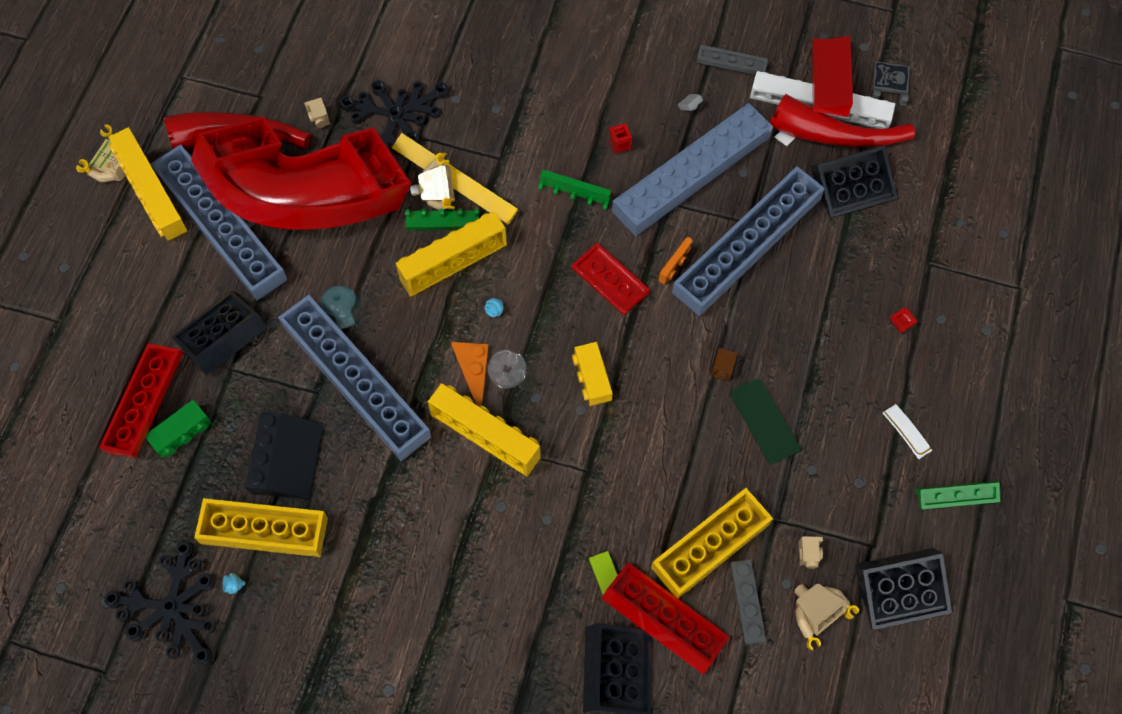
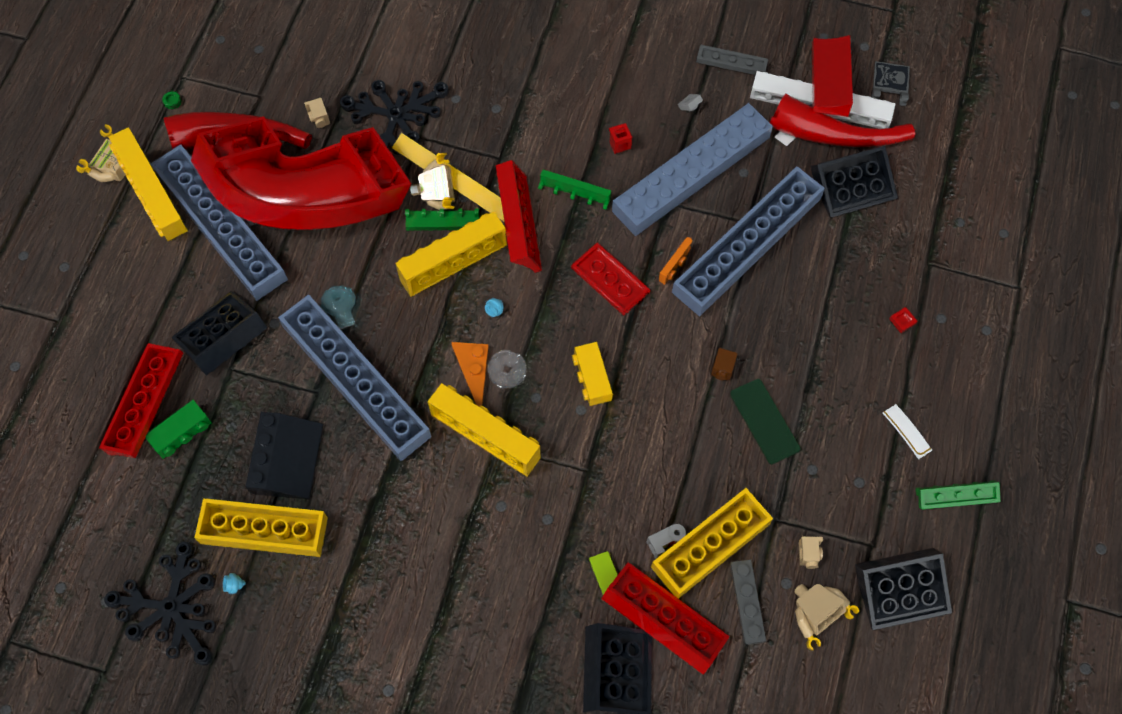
none -> green tile [162,91,182,110]
none -> red arch [496,160,542,273]
none -> light grey leg [646,524,686,559]

